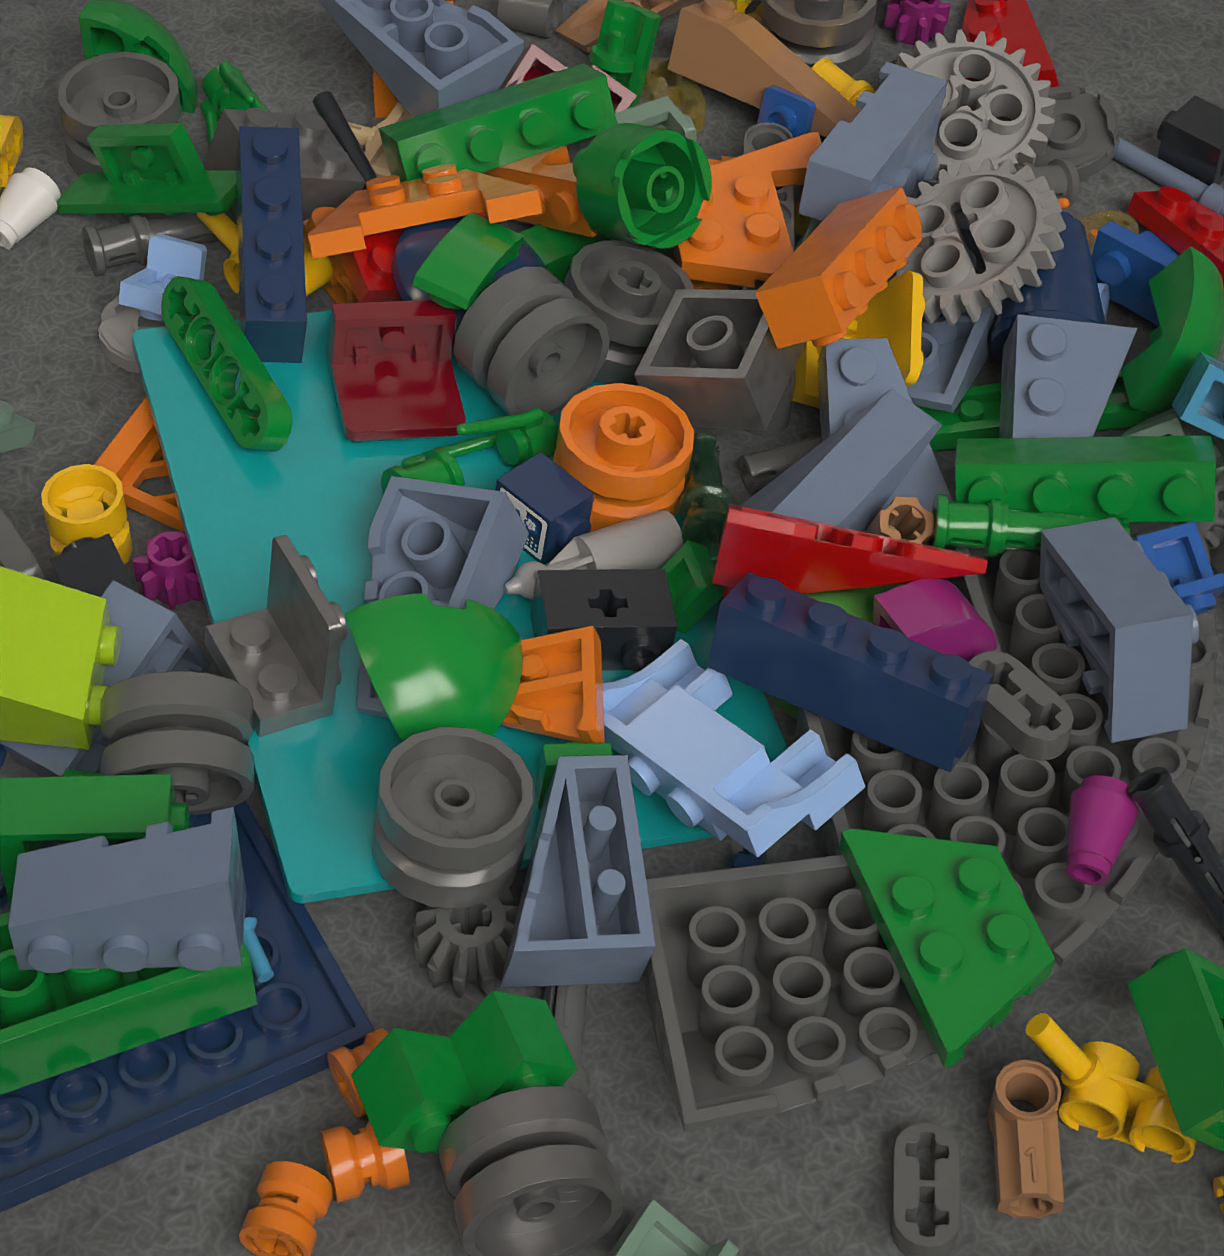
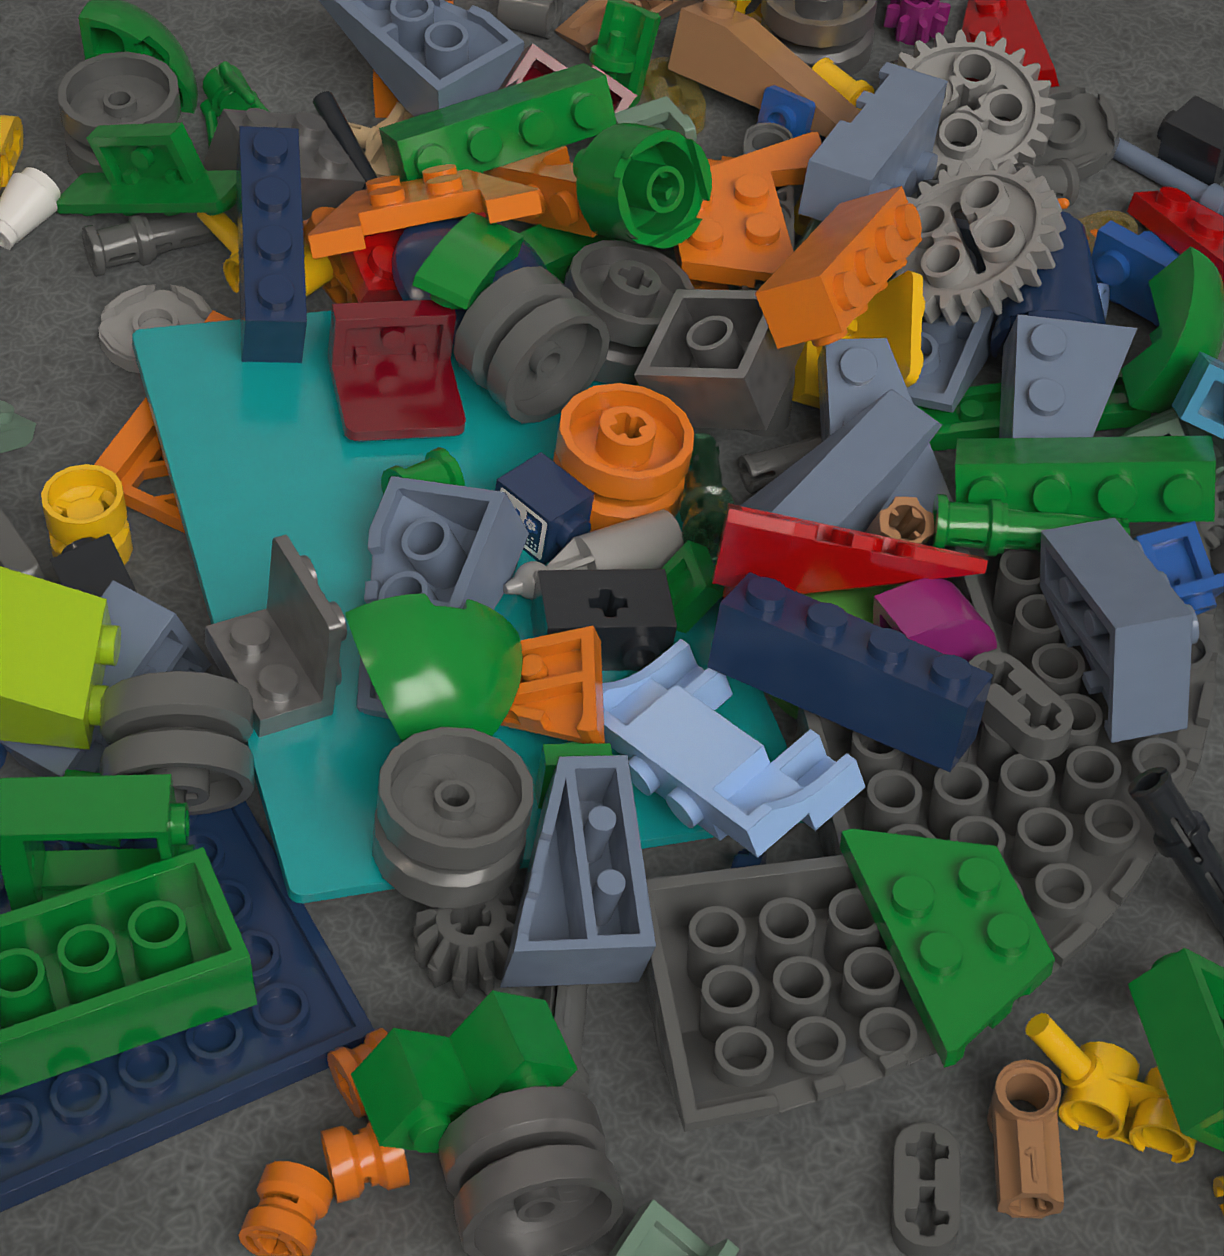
sand blue wedge [8,807,247,973] -> none
light blue bracket [118,234,207,321] -> none
magenta gear [133,531,202,609] -> none
green beam [161,276,293,452] -> none
dark azure piece [243,917,274,983] -> none
green plant [401,407,559,469] -> none
magenta cone [1066,775,1139,885] -> none

